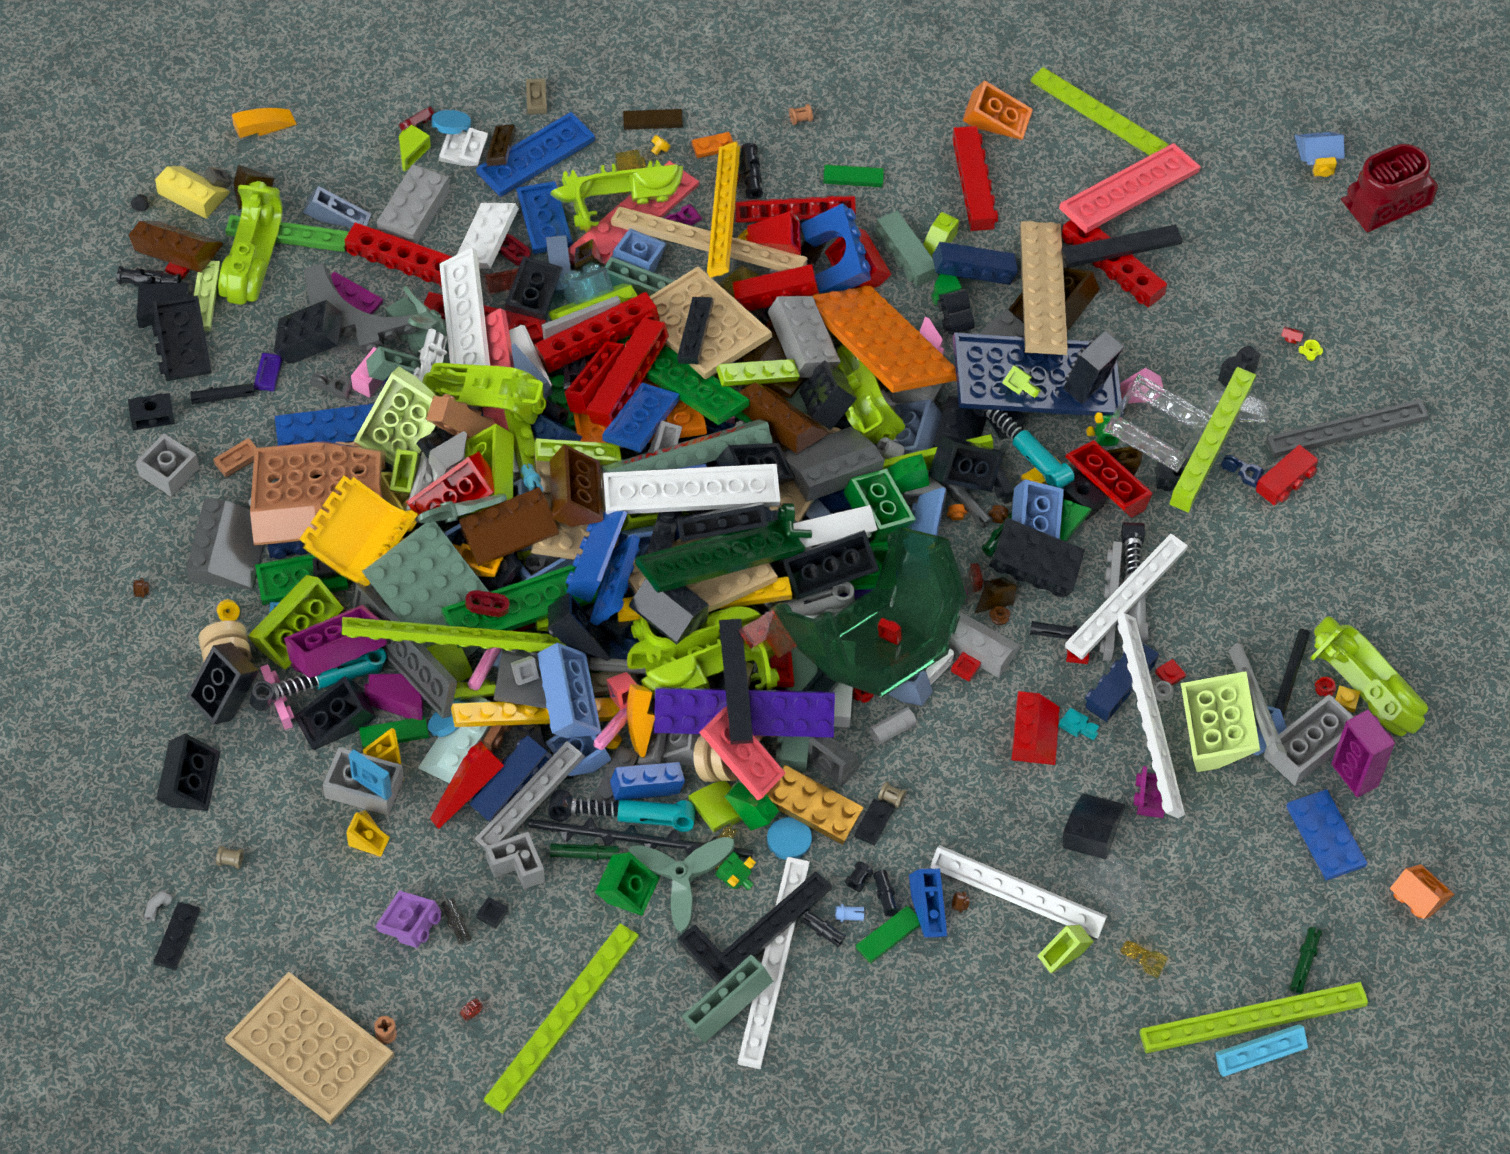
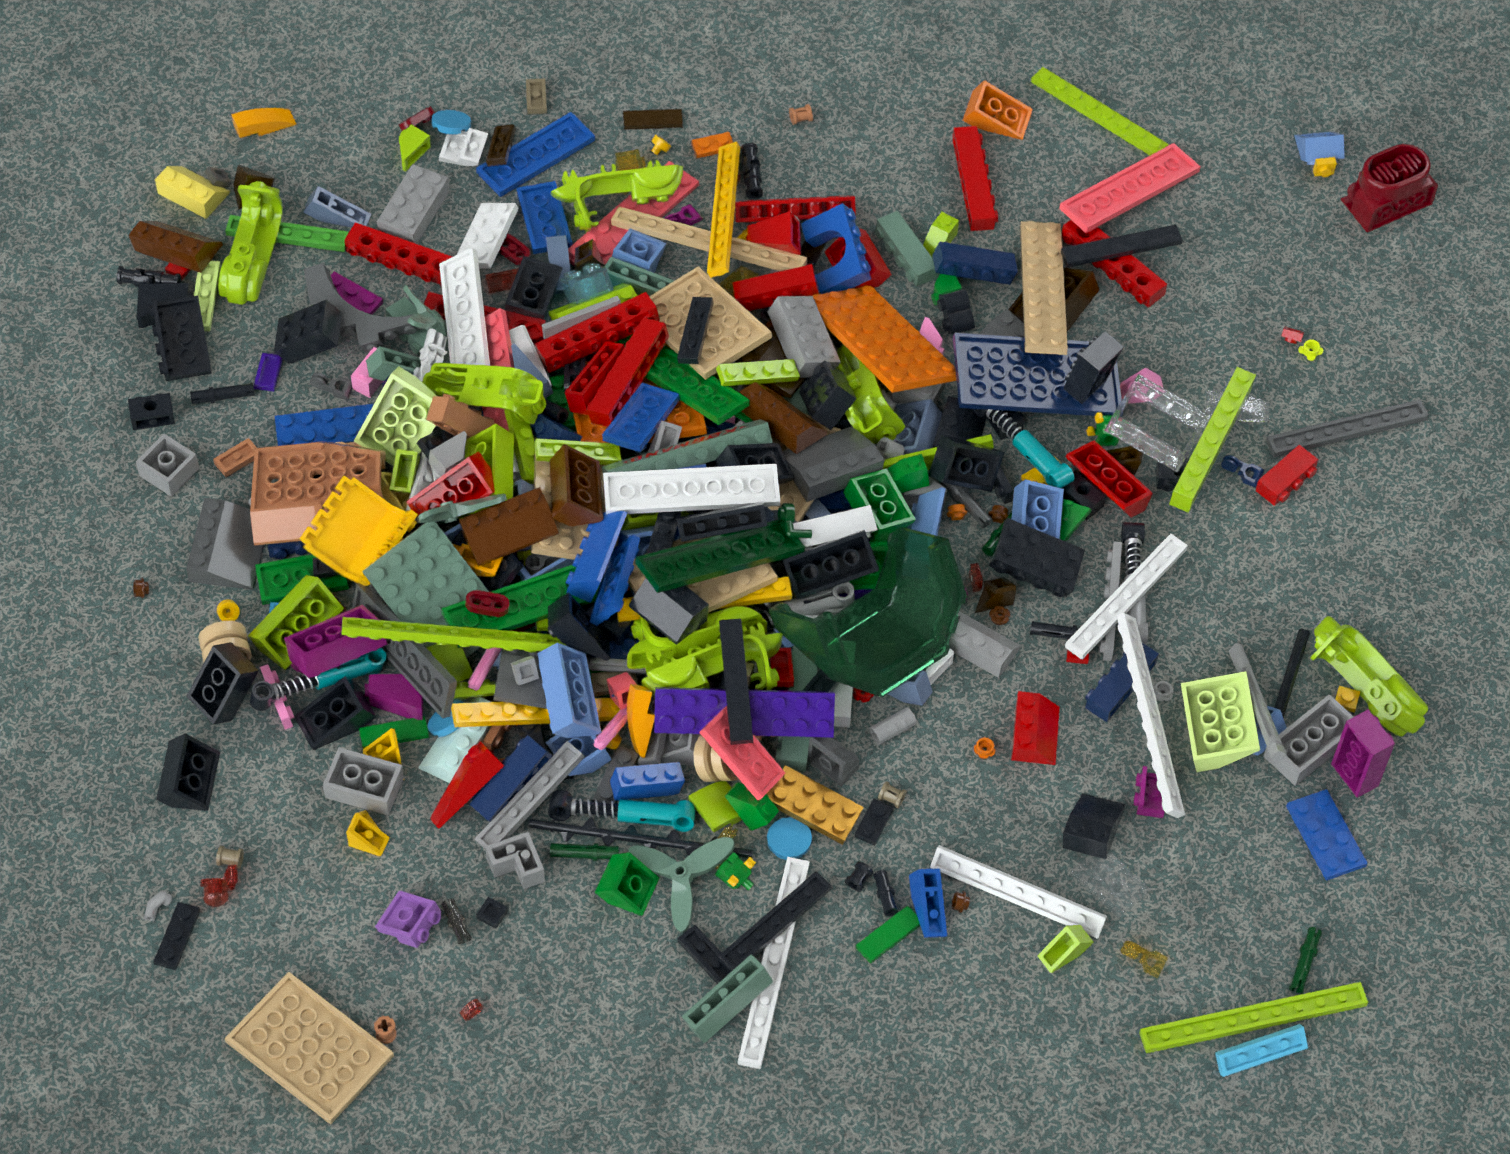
black piece [131,194,149,212] -> none
dark azure tile [349,749,392,800] -> none
lime plate [484,923,639,1114] -> none
medium azure pin [521,464,543,493] -> none
clear red tile [739,609,797,658] -> none
black pin [800,910,846,948] -> none
green tile [823,164,884,188] -> none
light blue pin [835,904,864,922] -> none
red plate [878,618,902,645] -> none
red plate [951,652,981,682] -> none
lime plate [1002,365,1041,398] -> none
teal plate [1058,708,1099,741] -> none
red plate [1155,659,1186,686] -> none
black brick [1218,346,1261,387] -> none
red plate [1314,677,1336,697] -> none
orange slope [1390,864,1455,919] -> none
none -> clear red piece [200,865,238,907]
none -> orange plate [974,738,996,759]

